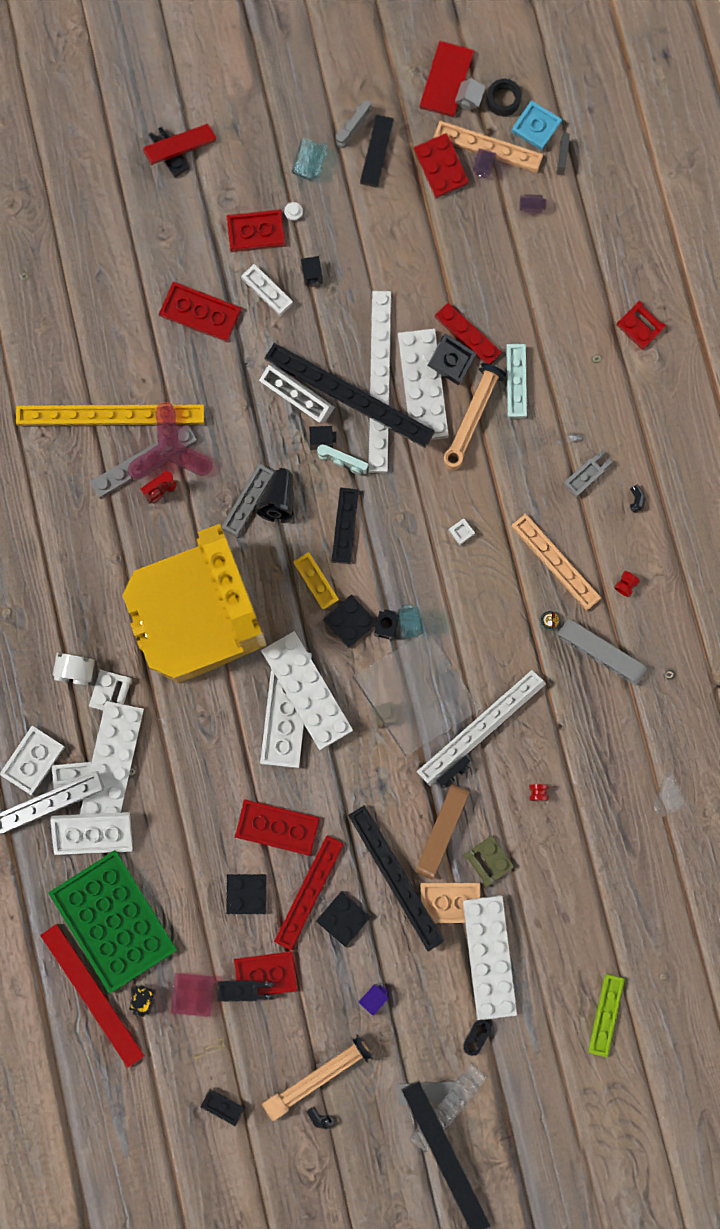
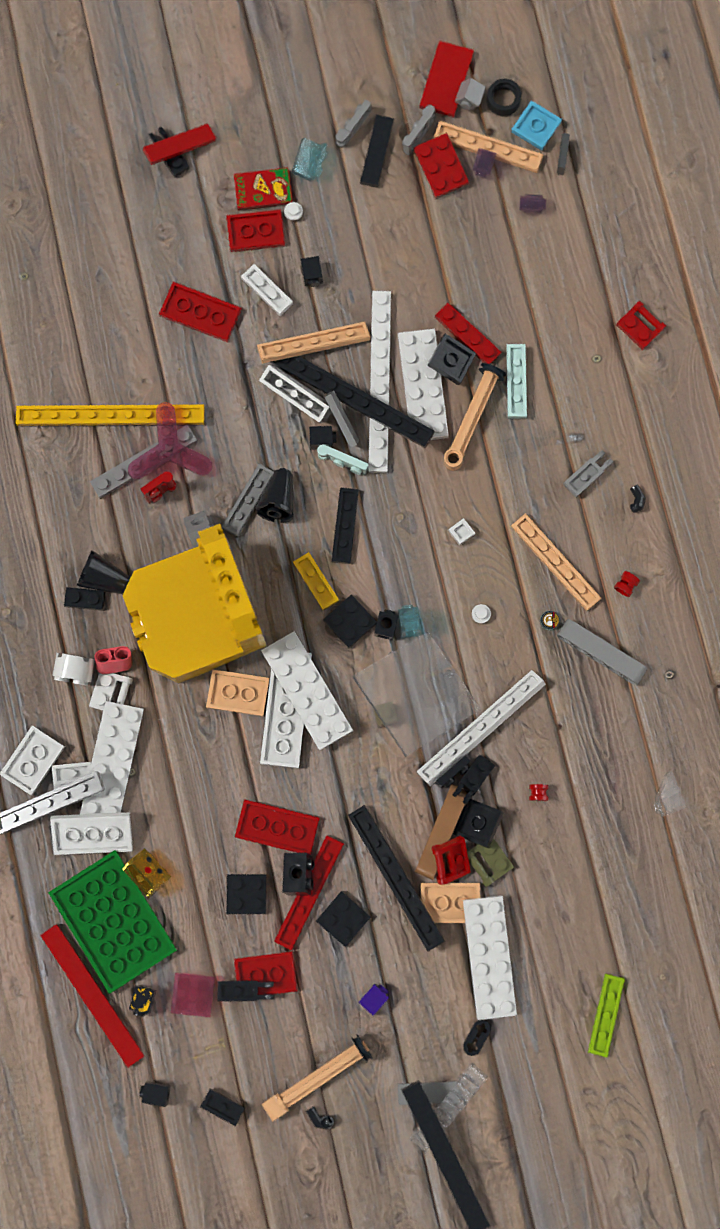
none -> black plate [64,587,105,611]
none -> black cone [77,550,130,594]
none -> coral beam [94,646,132,674]
none -> clear yellow brick [122,848,171,898]
none -> black brick [139,1081,171,1107]
none -> light grey brick [183,510,214,548]
none -> light nougat plate [206,669,270,717]
none -> tile [234,167,292,211]
none -> light nougat tile [257,322,370,364]
none -> black brick [282,853,315,896]
none -> light grey tile [325,390,359,447]
none -> light grey hinge [402,105,436,155]
none -> red plate [431,836,471,885]
none -> black hinge [452,754,495,804]
none -> black plate [453,799,504,849]
none -> white plate [472,604,491,624]

